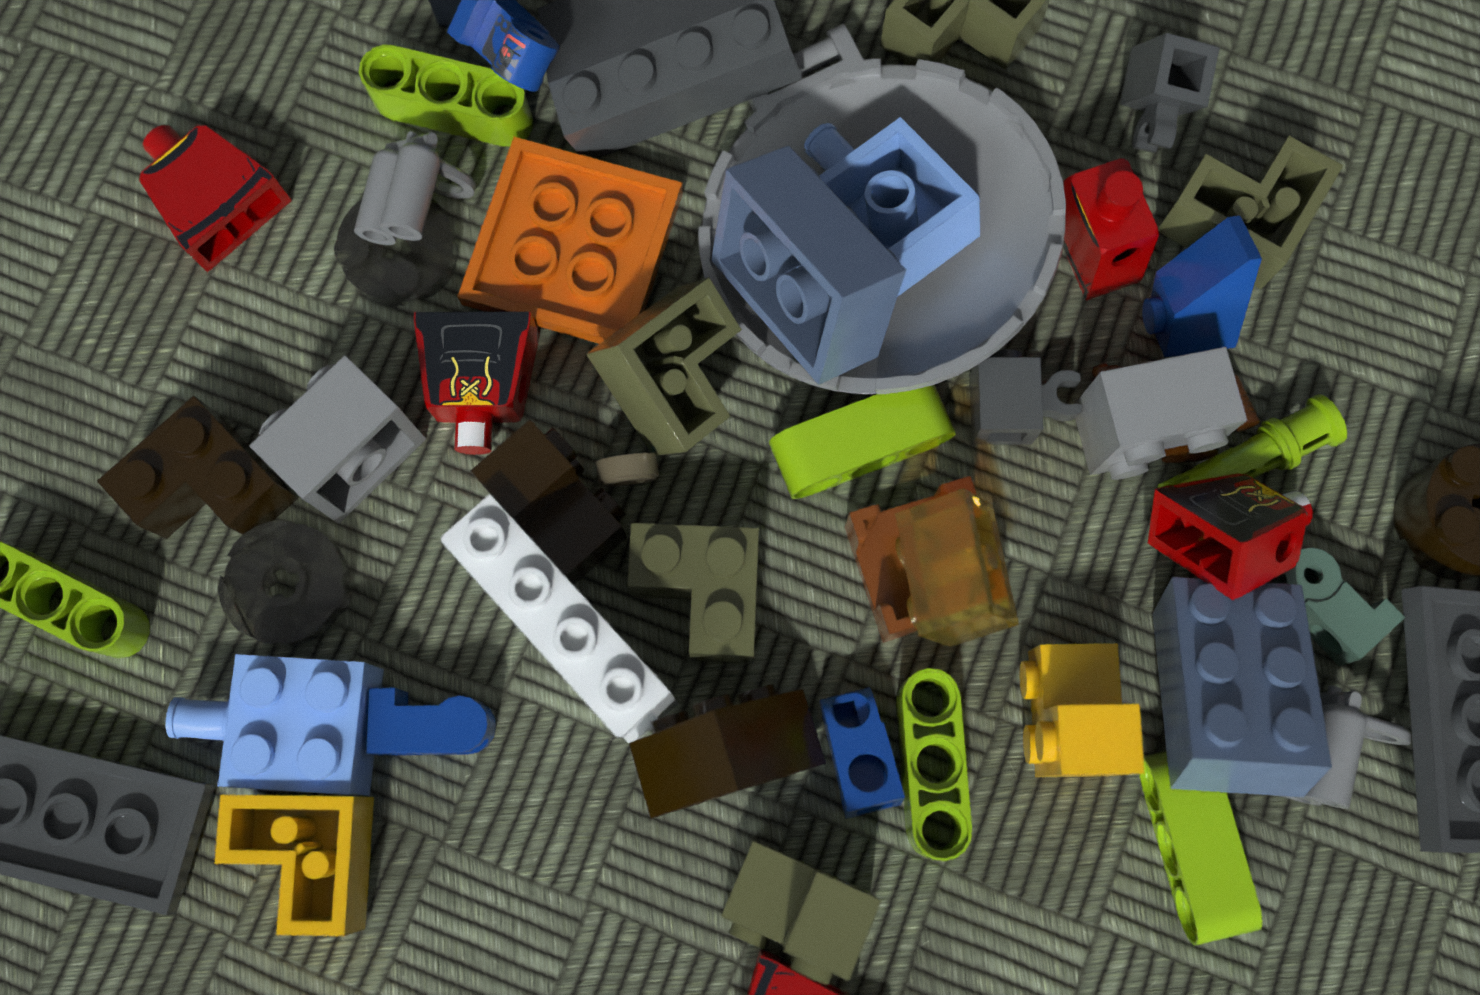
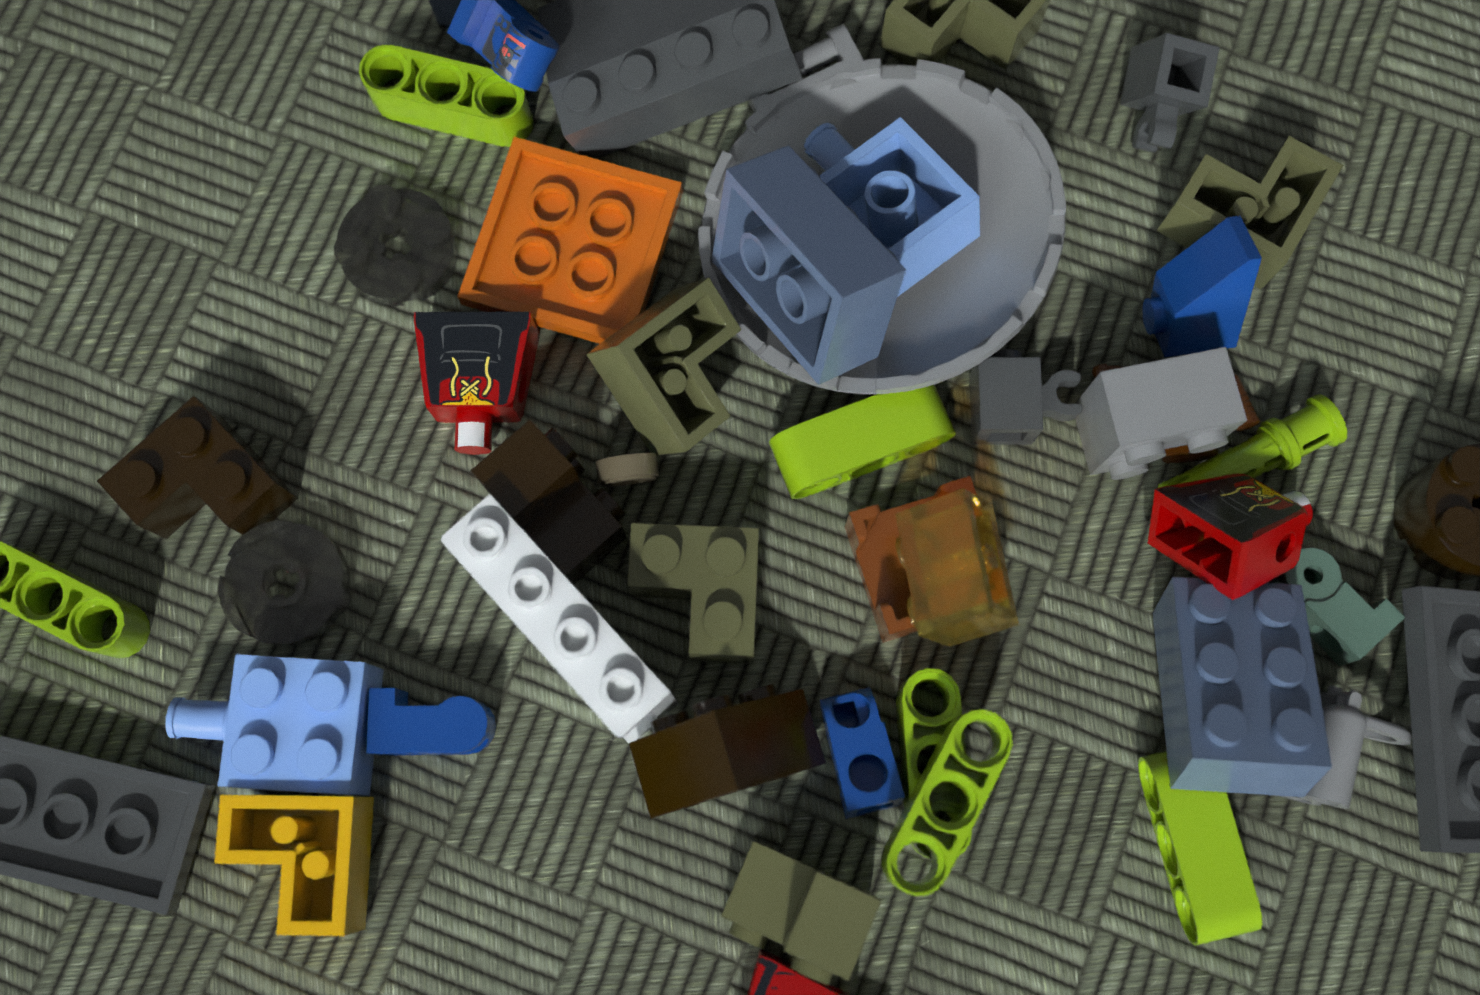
red torso [139,125,292,273] -> none
light grey brick [249,355,426,524] -> none
light grey piece [354,131,476,245] -> none
yellow brick [1019,643,1144,777] -> none
red torso [1063,158,1159,301] -> none
none -> lime beam [881,709,1013,896]

